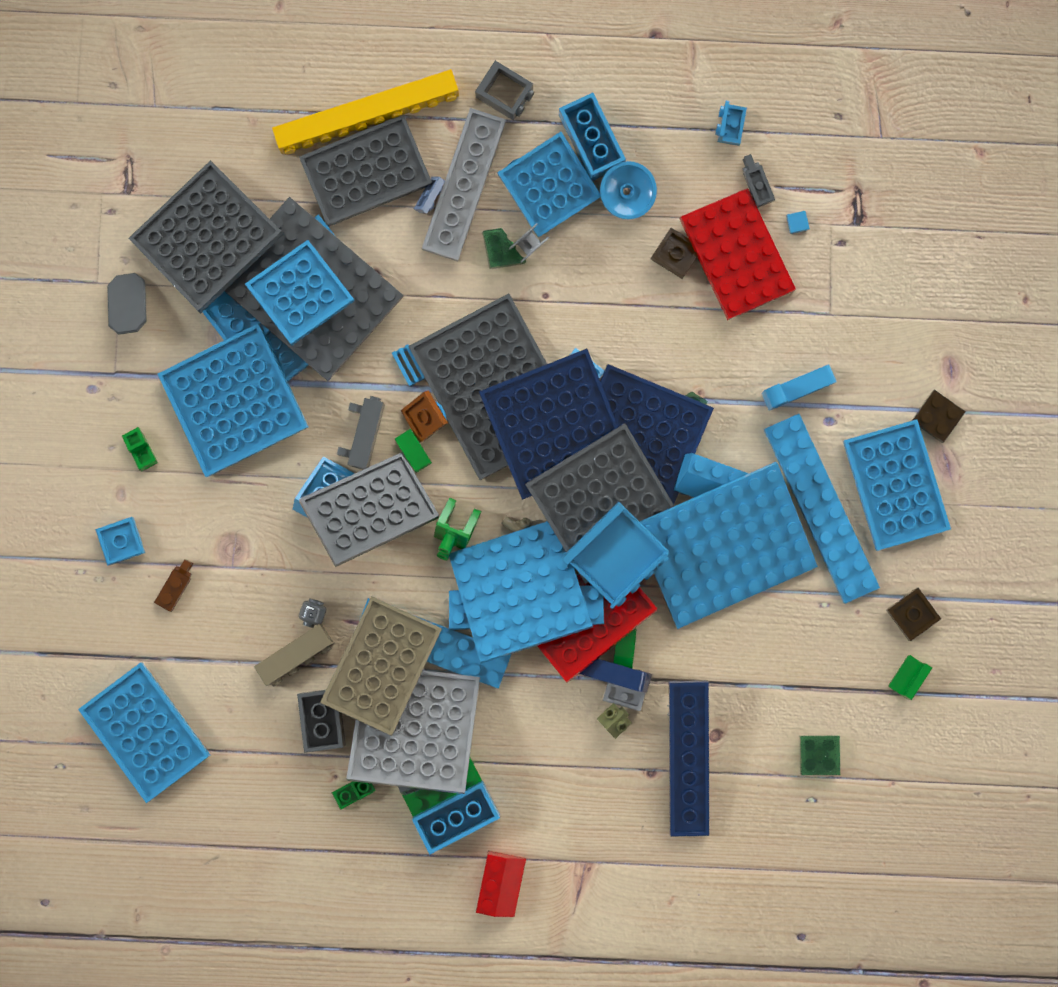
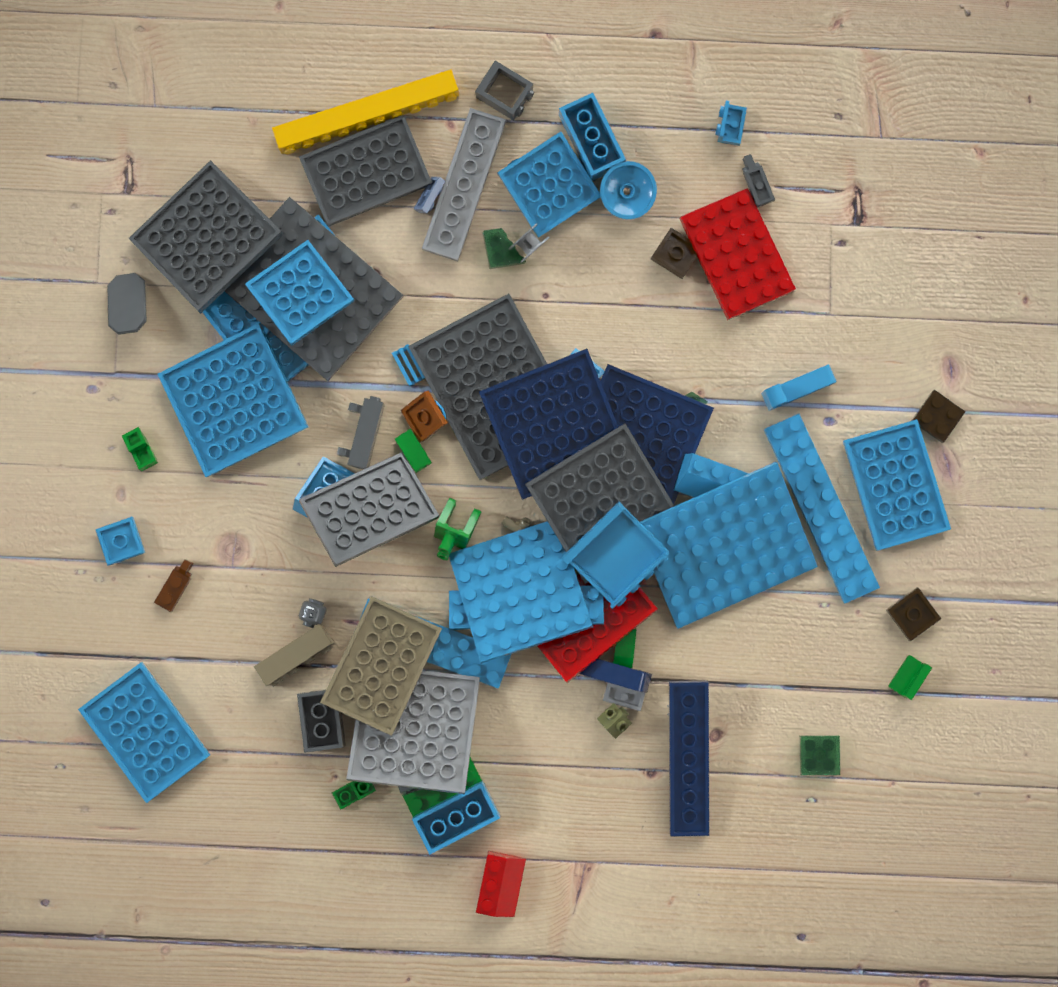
dark azure tile [786,211,810,234] -> none

